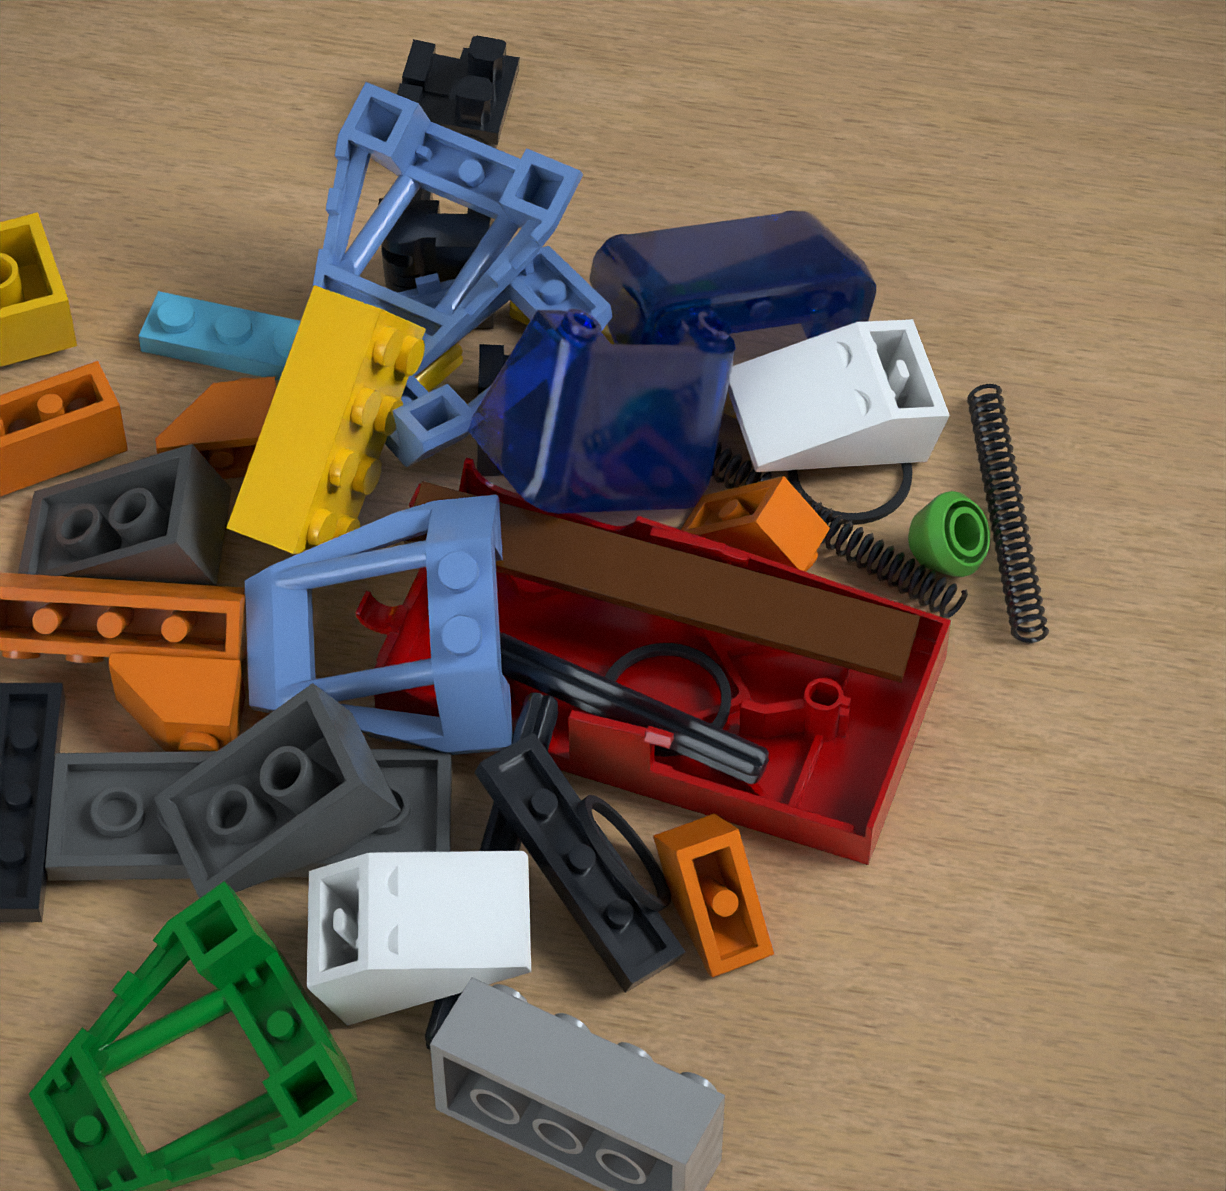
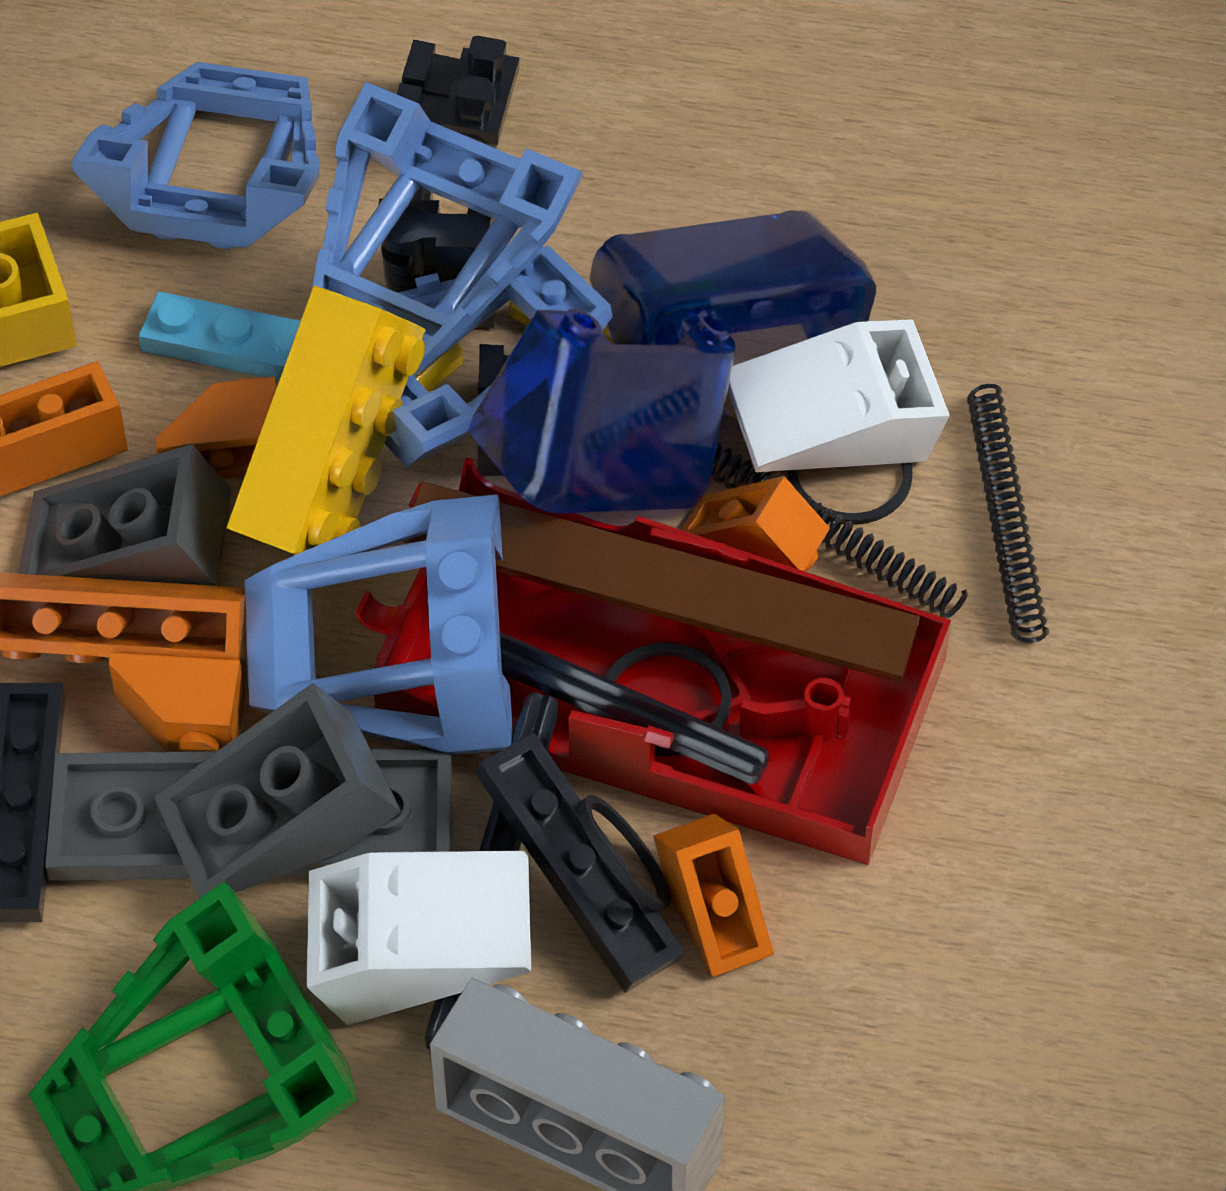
bright green cone [908,491,990,577] -> none
none -> medium blue windscreen [72,62,320,249]

